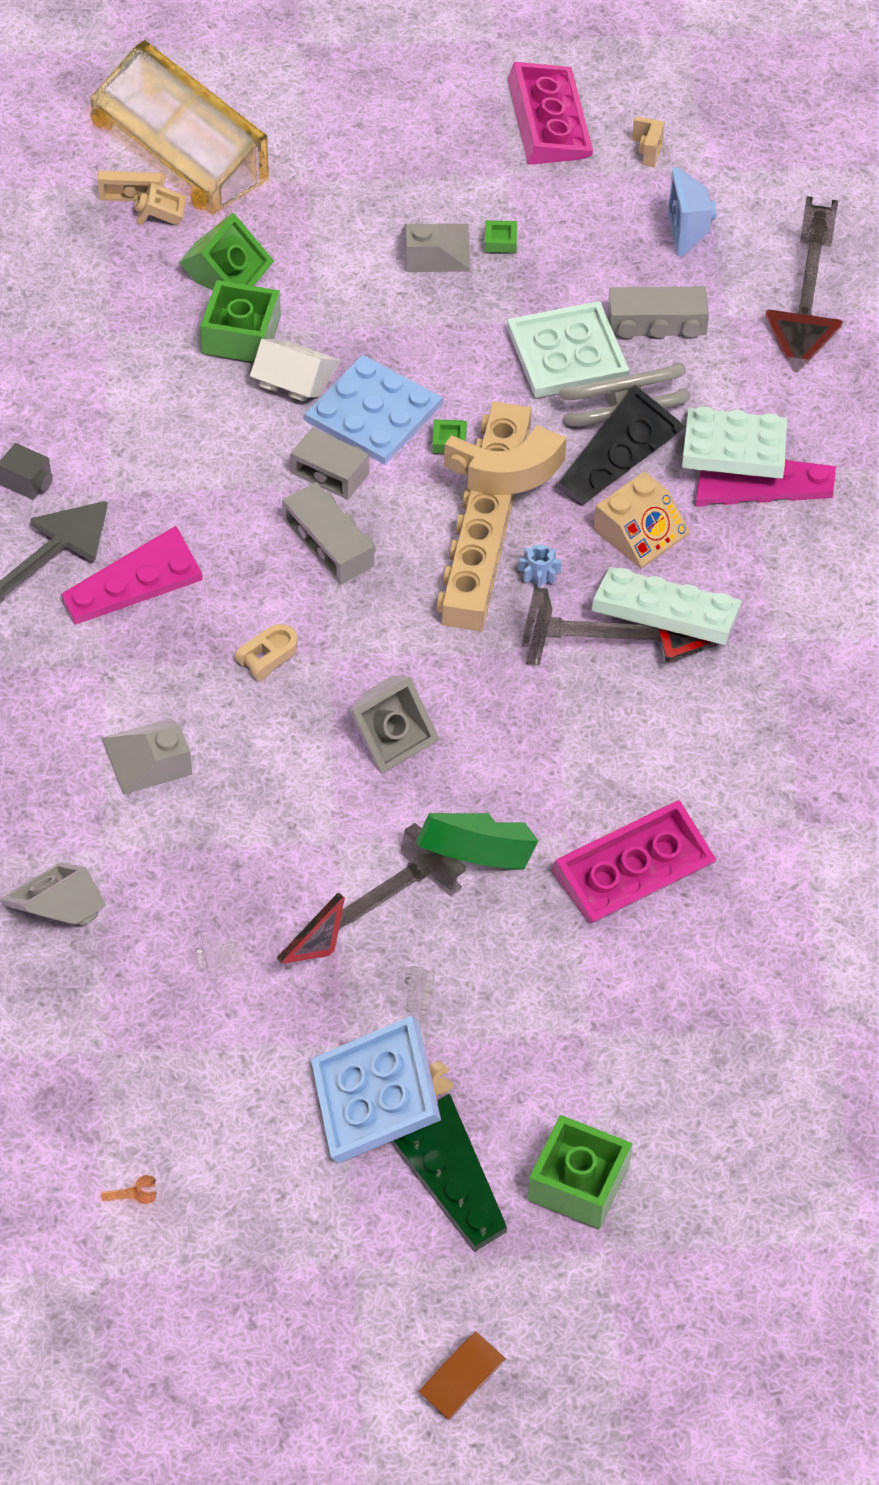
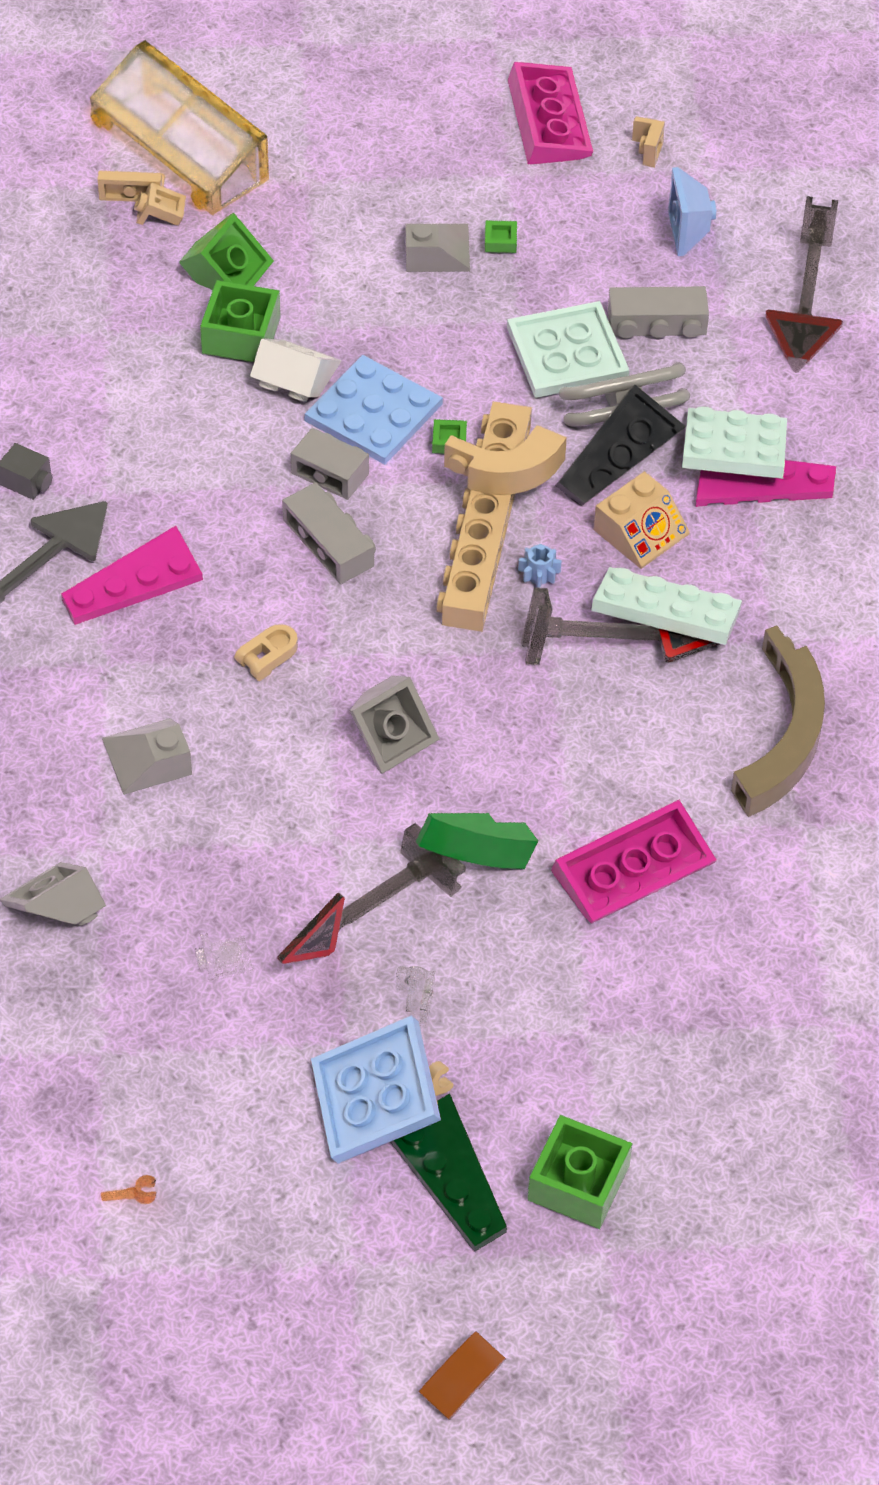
none -> dark tan arch [731,625,825,817]

